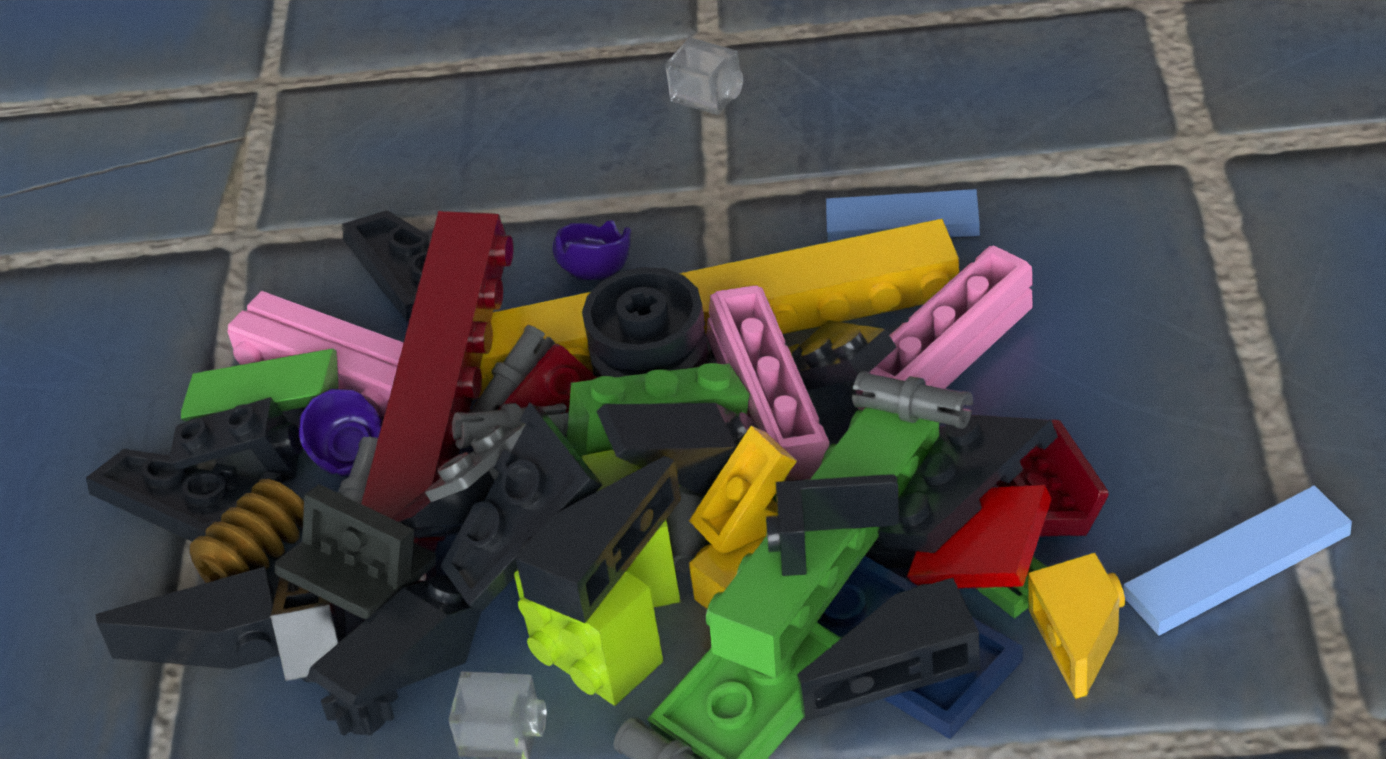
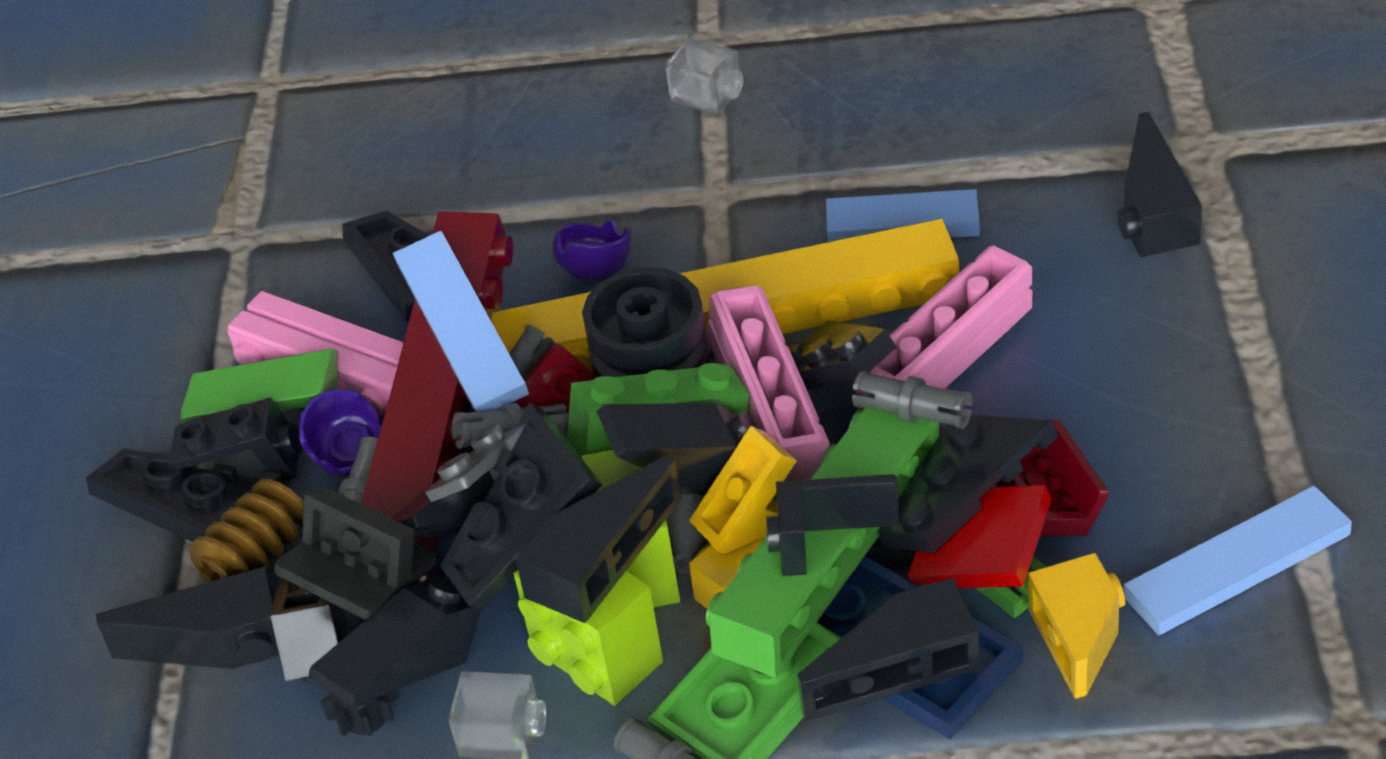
none -> light blue tile [393,231,529,412]
none -> black slope [1118,112,1202,257]

